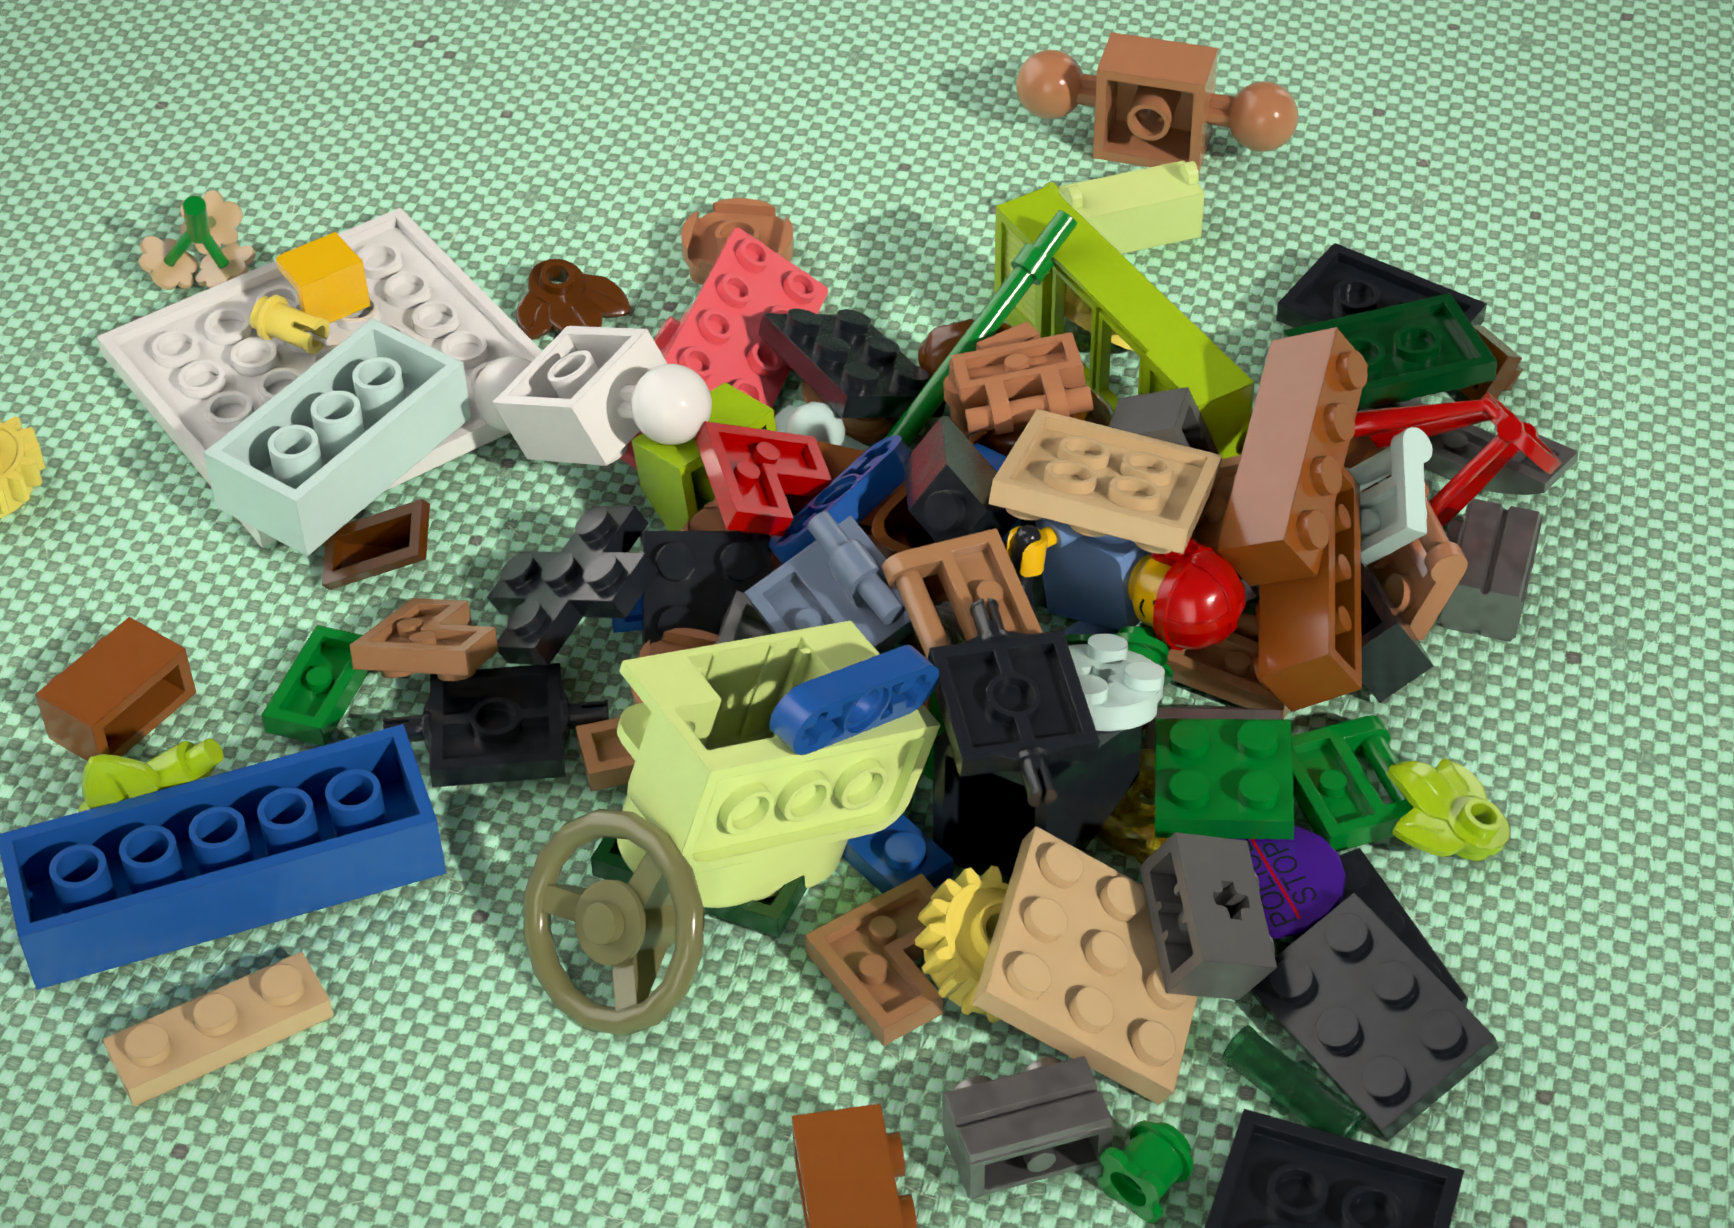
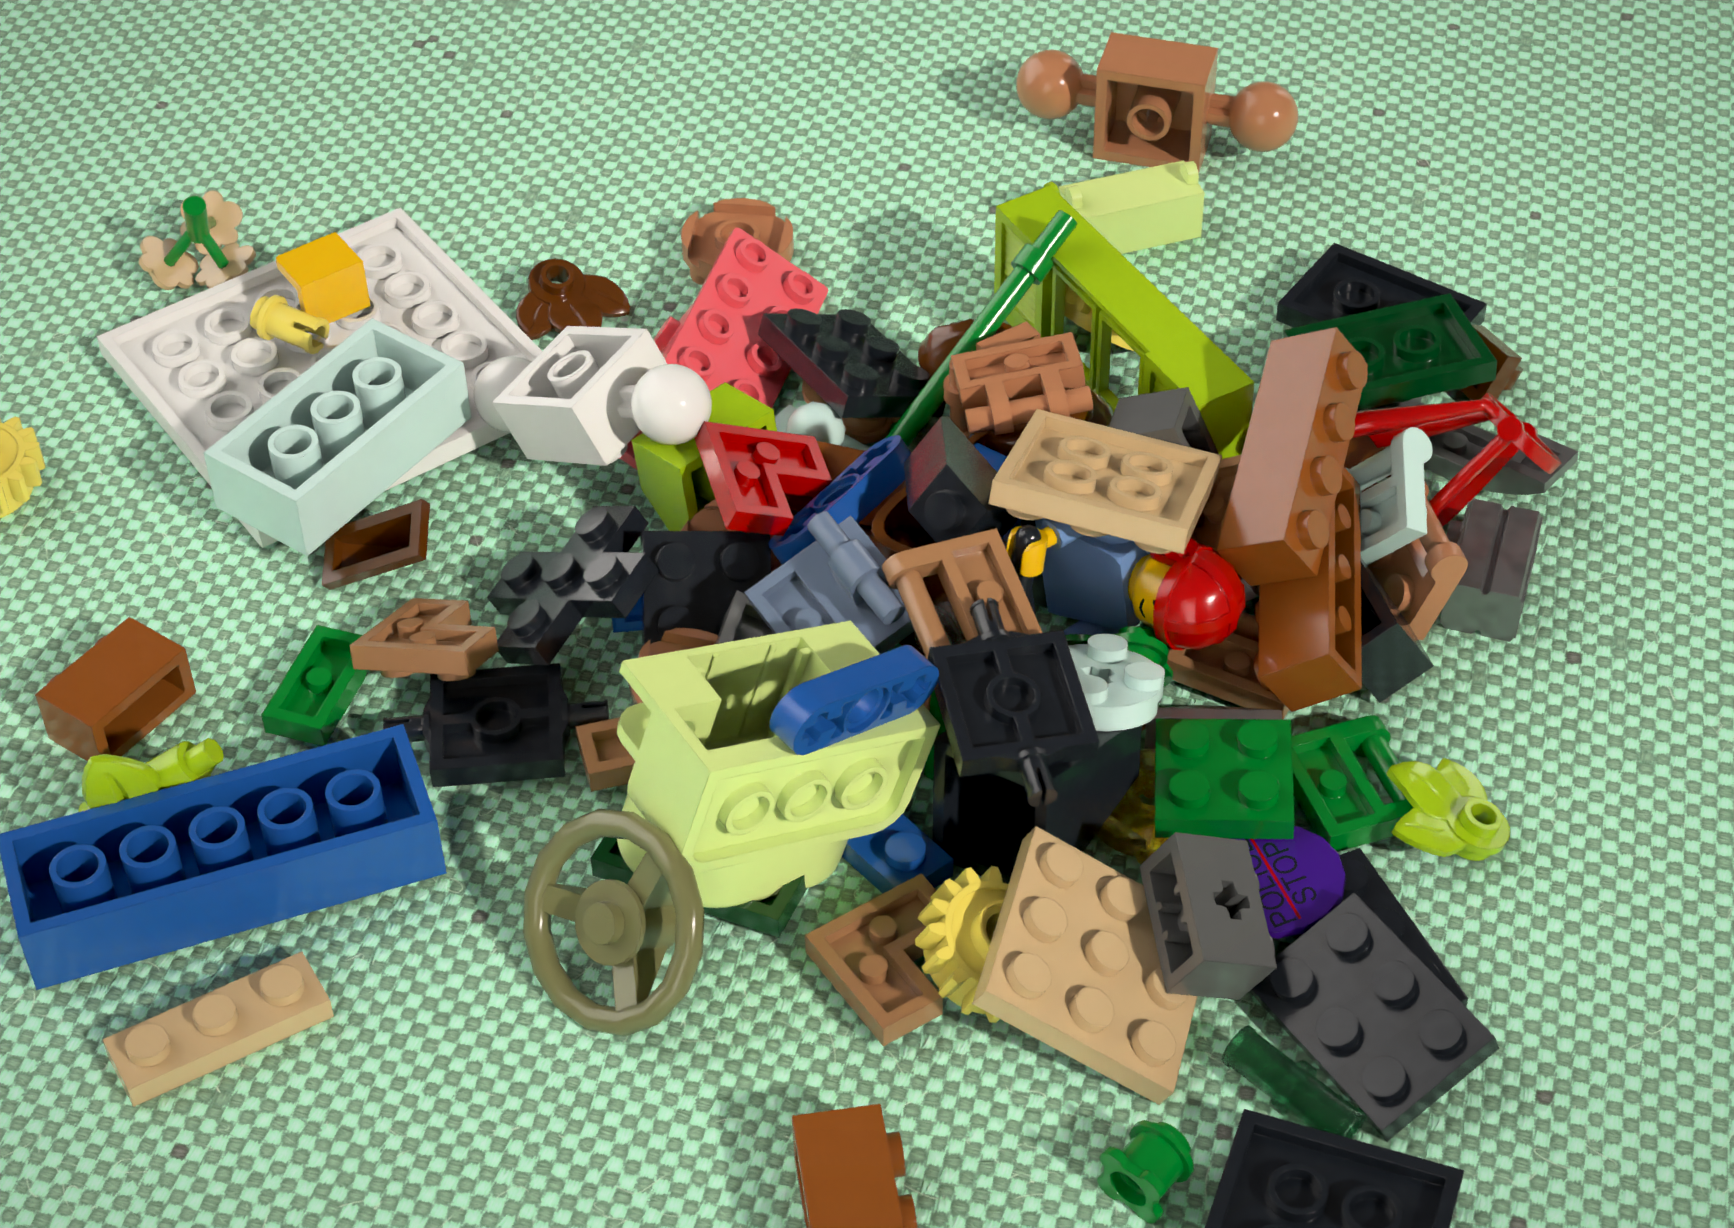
flat silver brick [942,1056,1114,1199] -> none

